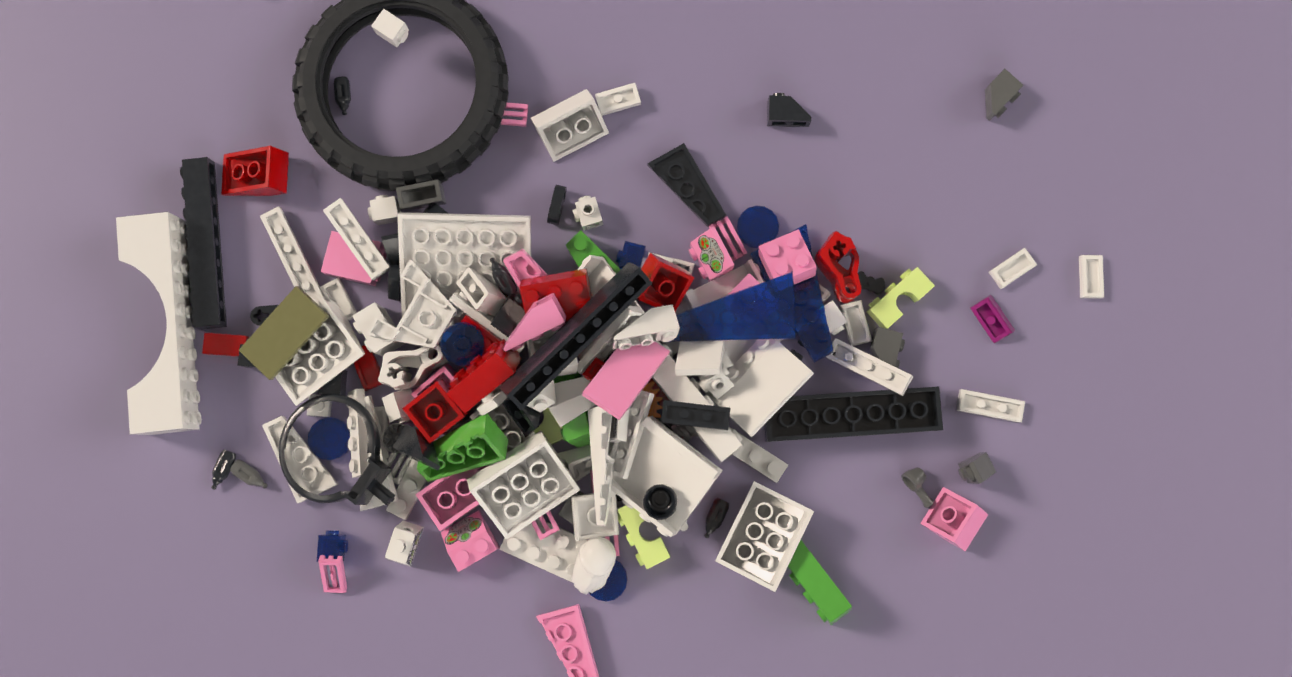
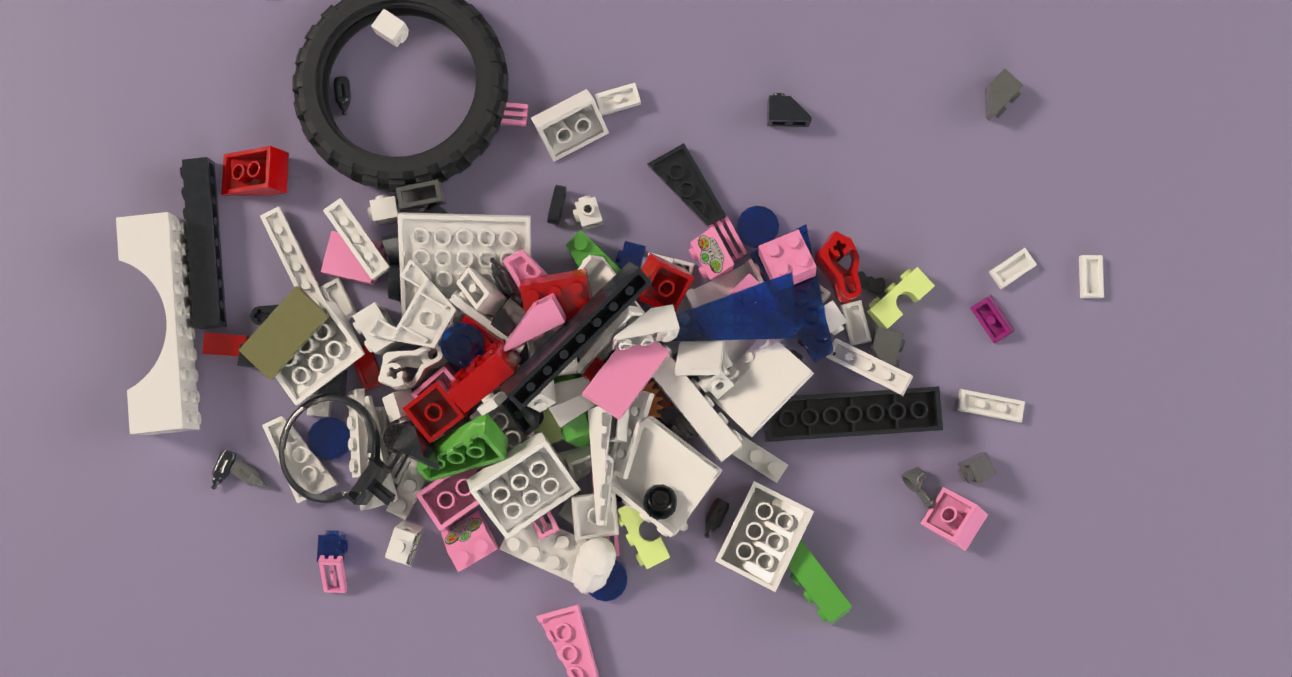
black plate [661,400,731,431] -> none

